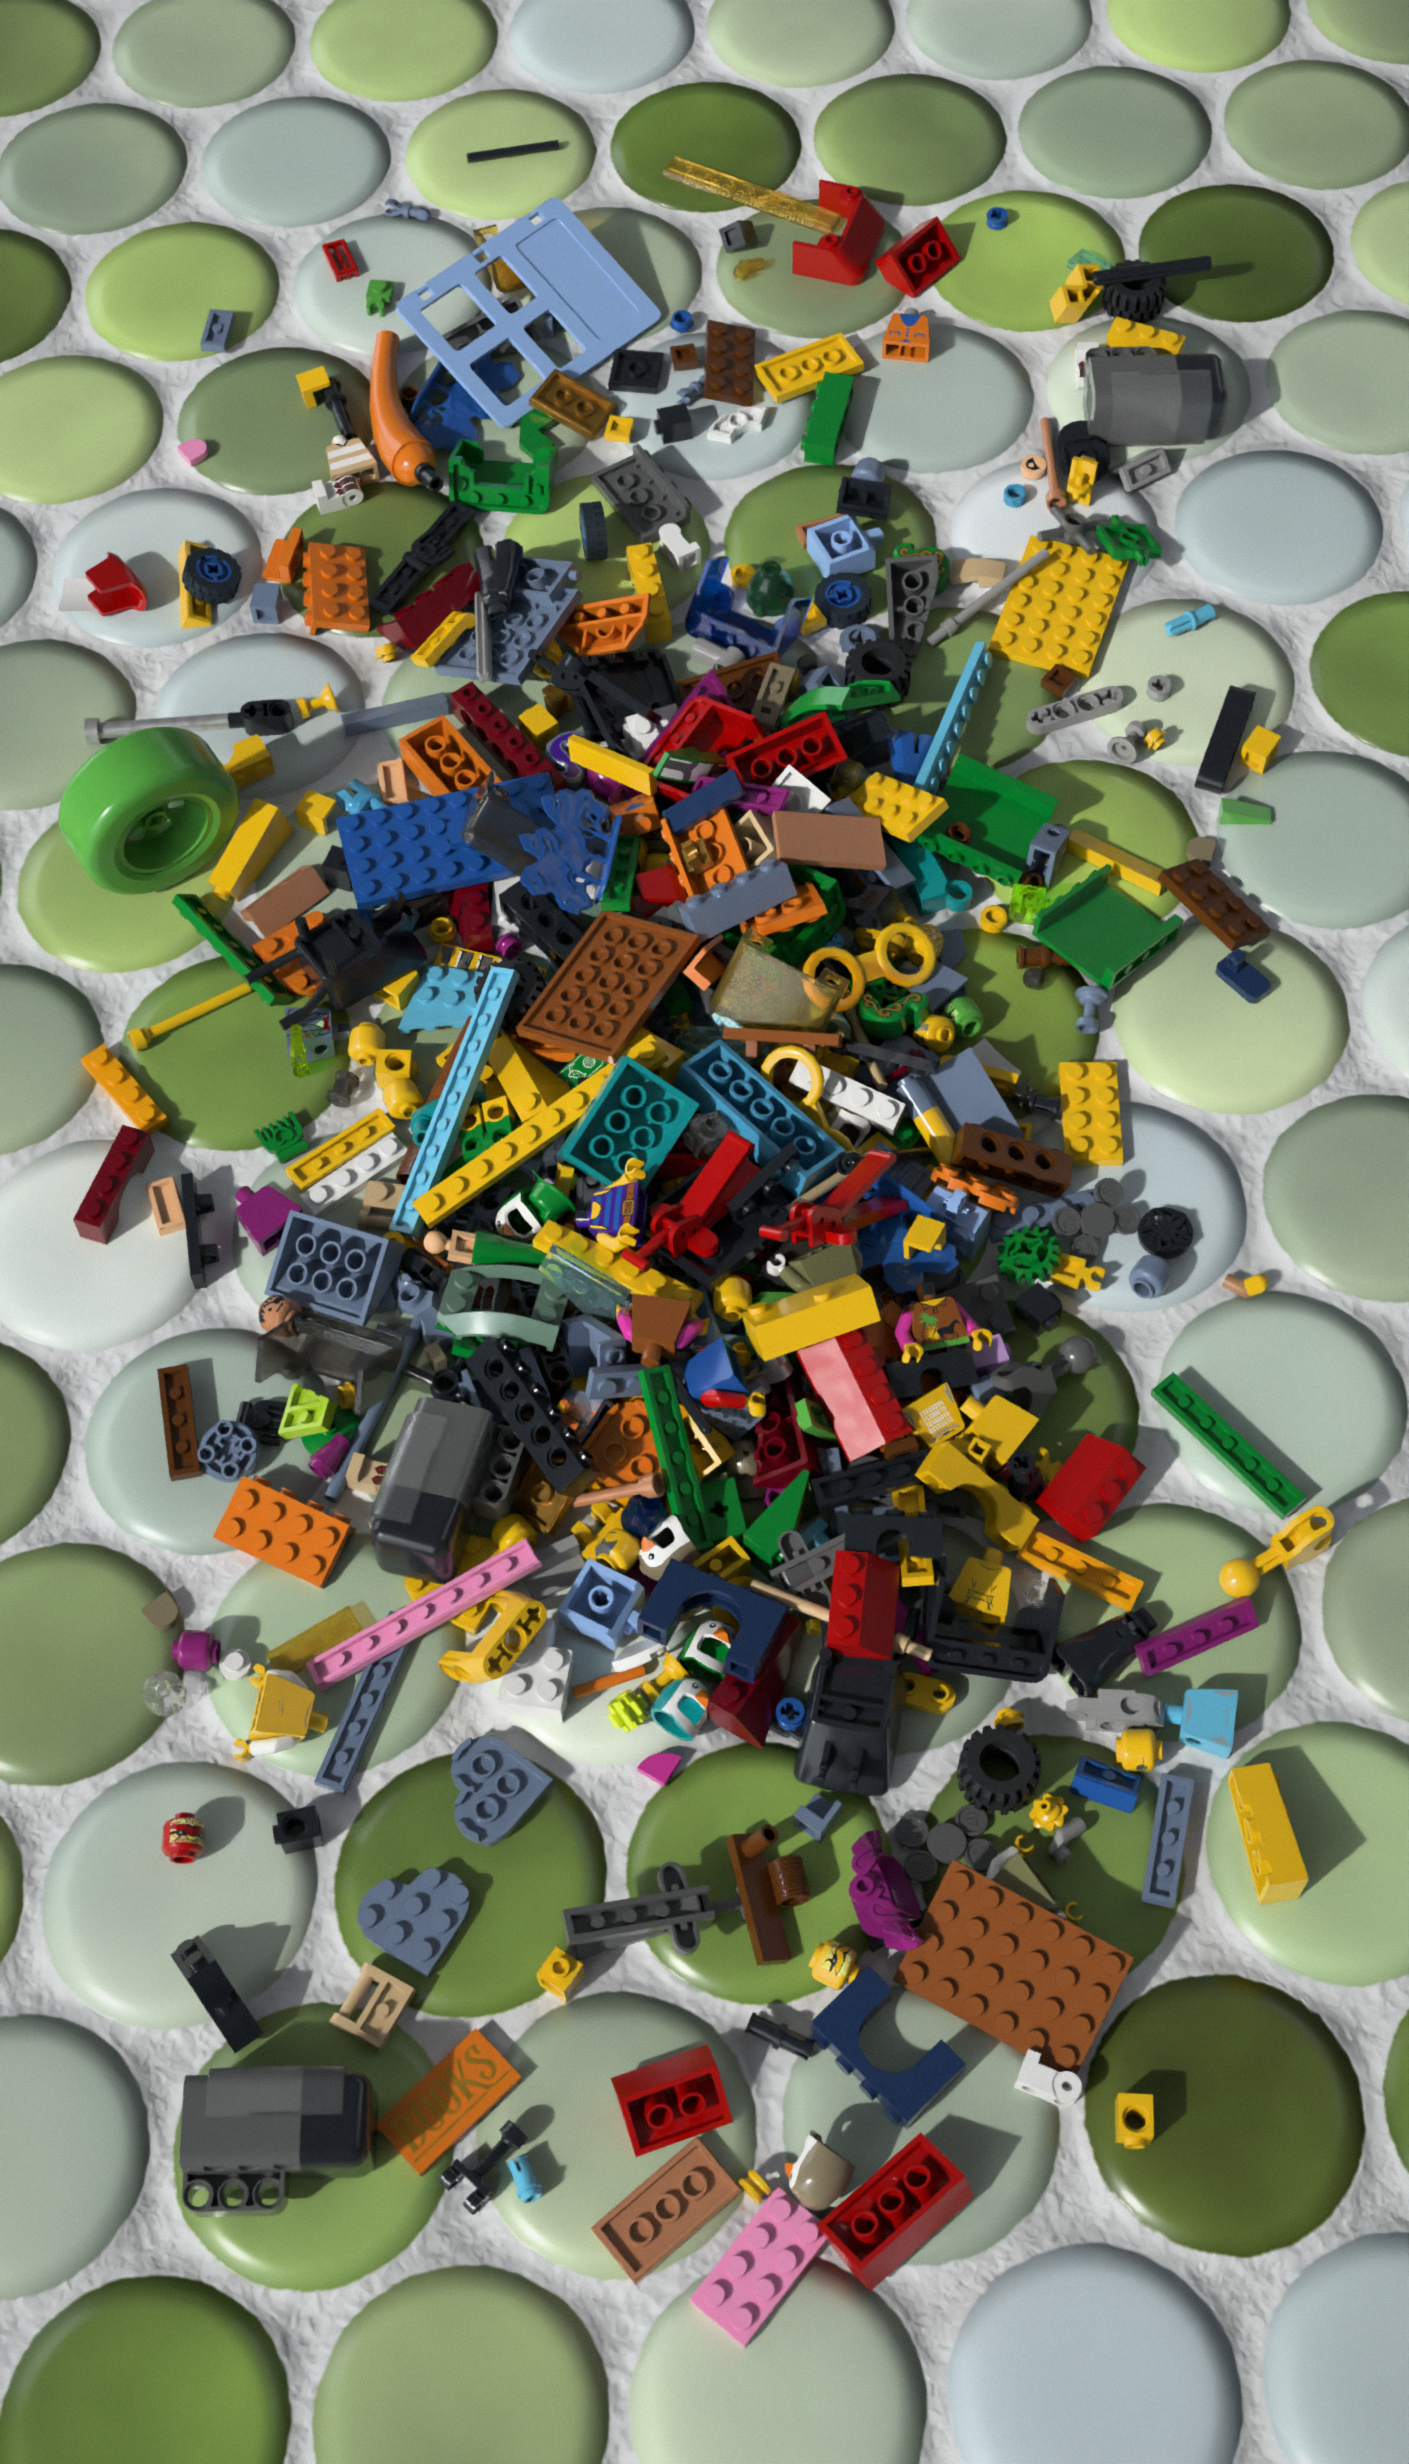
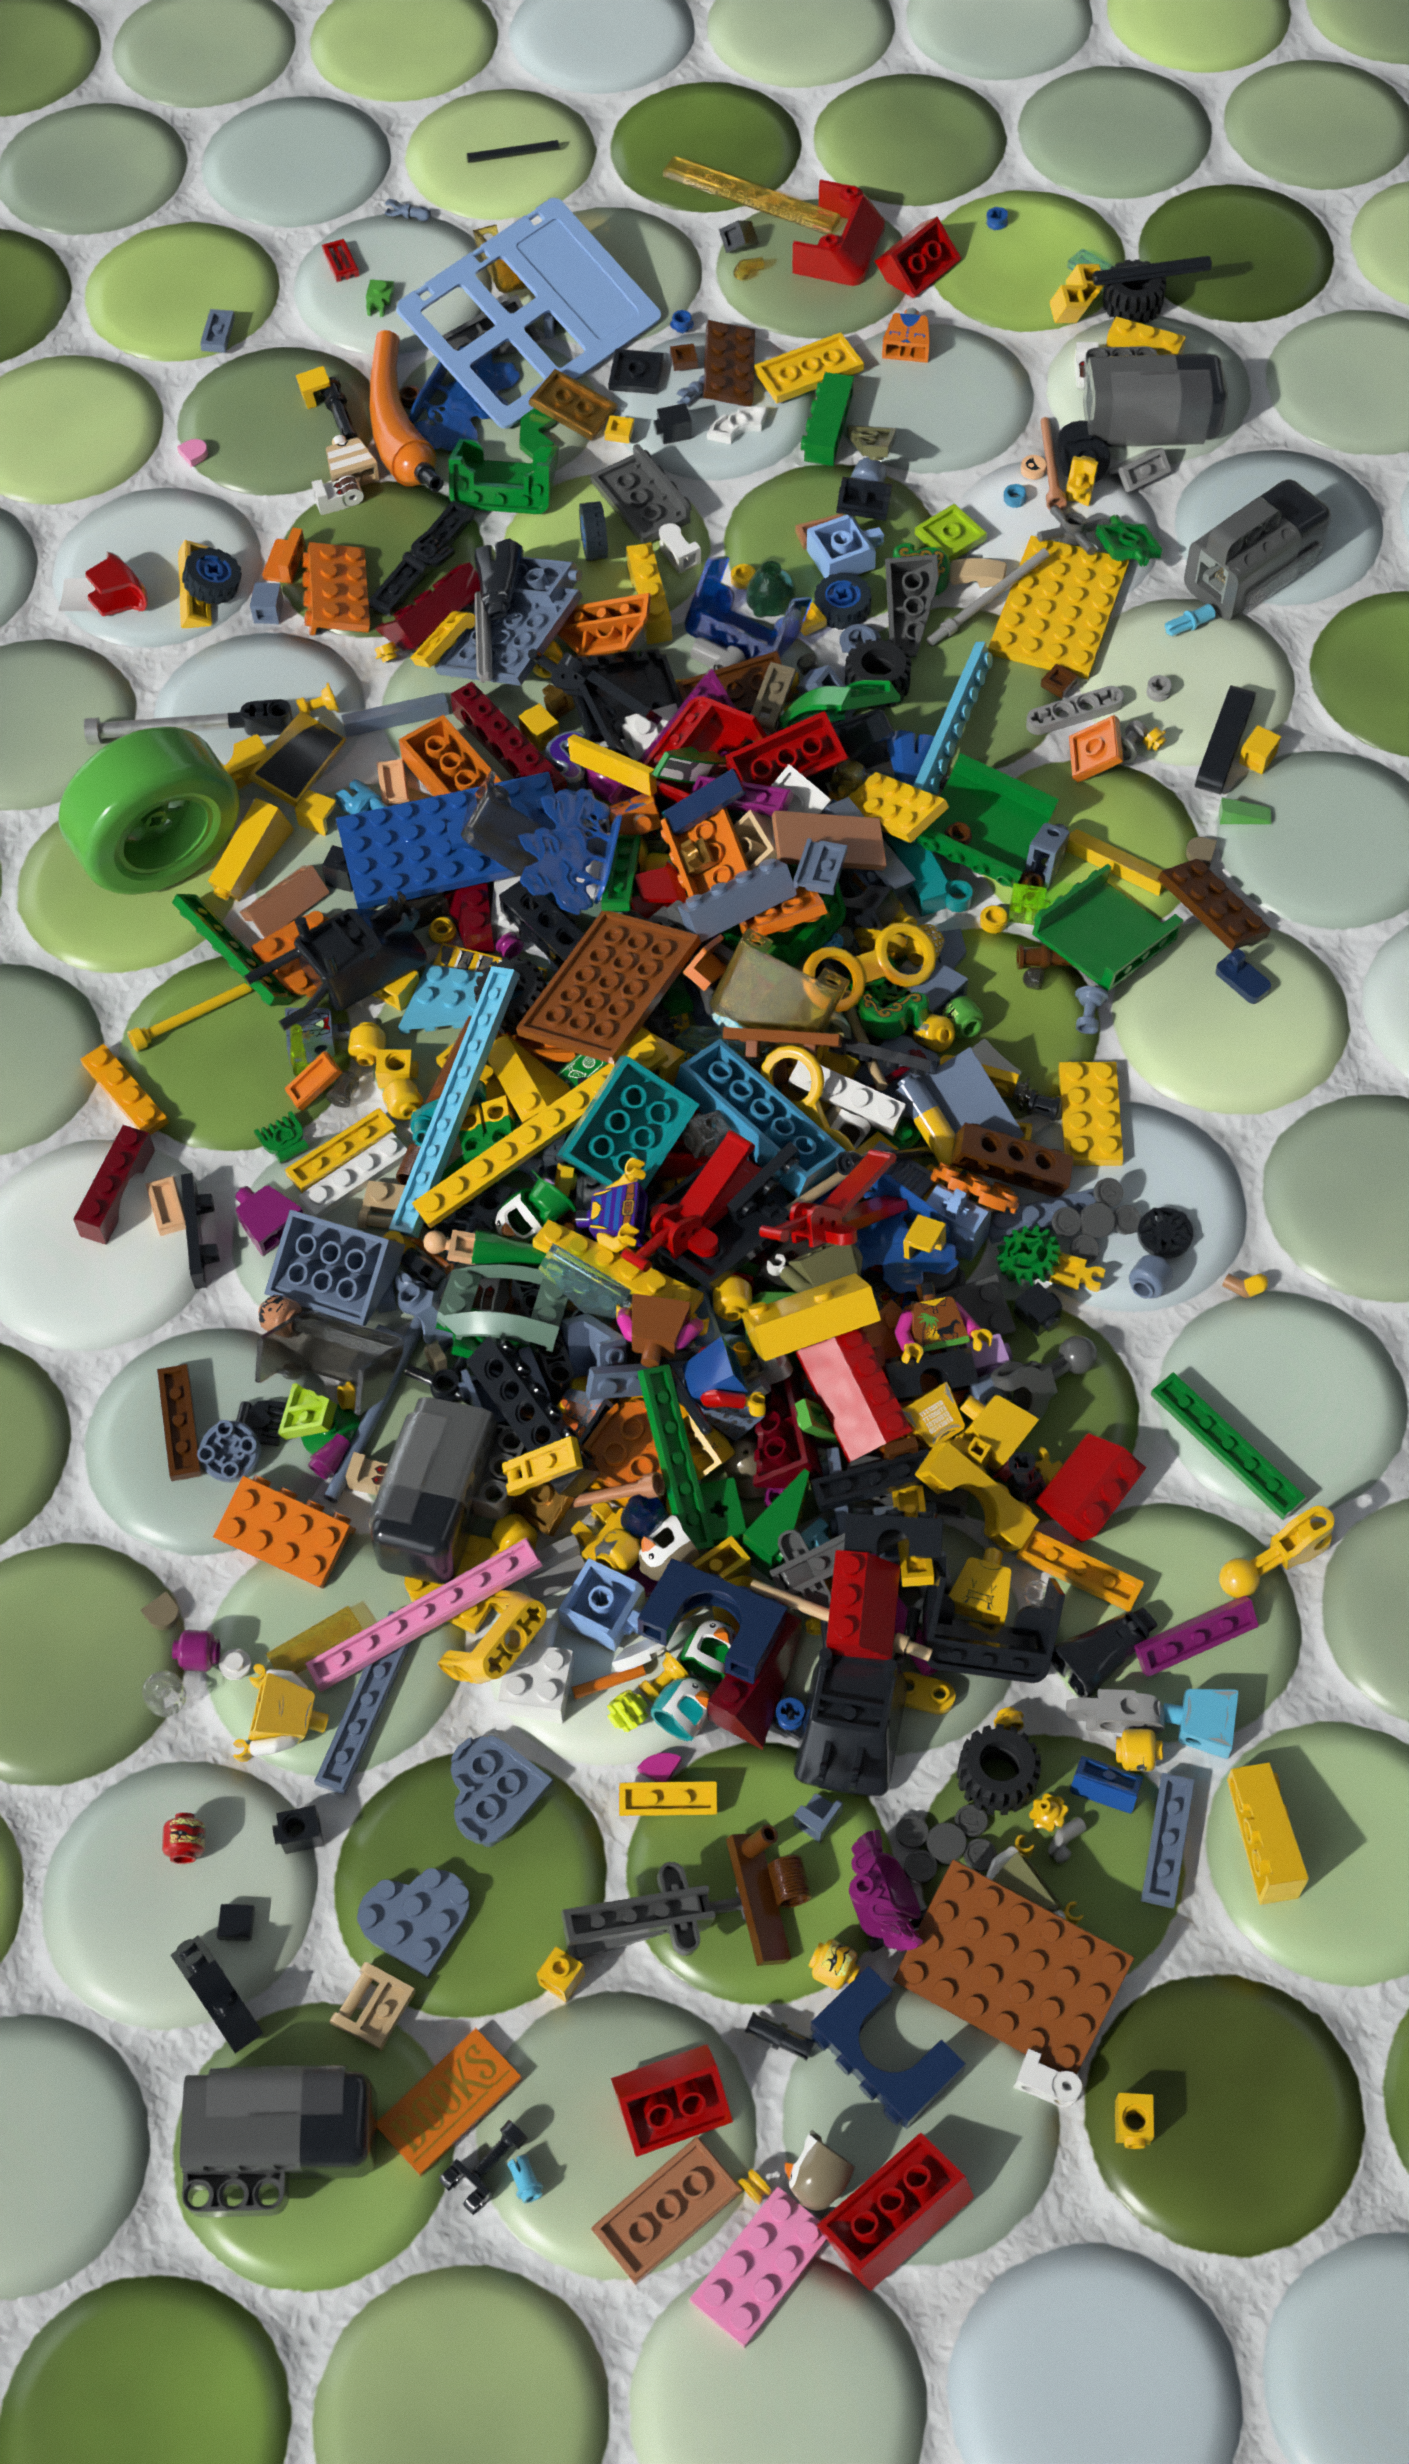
none -> black tile [217,1904,255,1941]
none -> black slope [249,711,347,807]
none -> orange tile [284,1051,343,1111]
none -> yellow plate [502,1436,583,1496]
none -> yellow plate [619,1781,717,1816]
none -> sand blue plate [793,838,847,895]
none -> olive wing [847,425,897,460]
none -> lime plate [915,504,987,563]
none -> orange tile [1069,715,1123,783]
none -> dark grey piece [1184,479,1331,620]

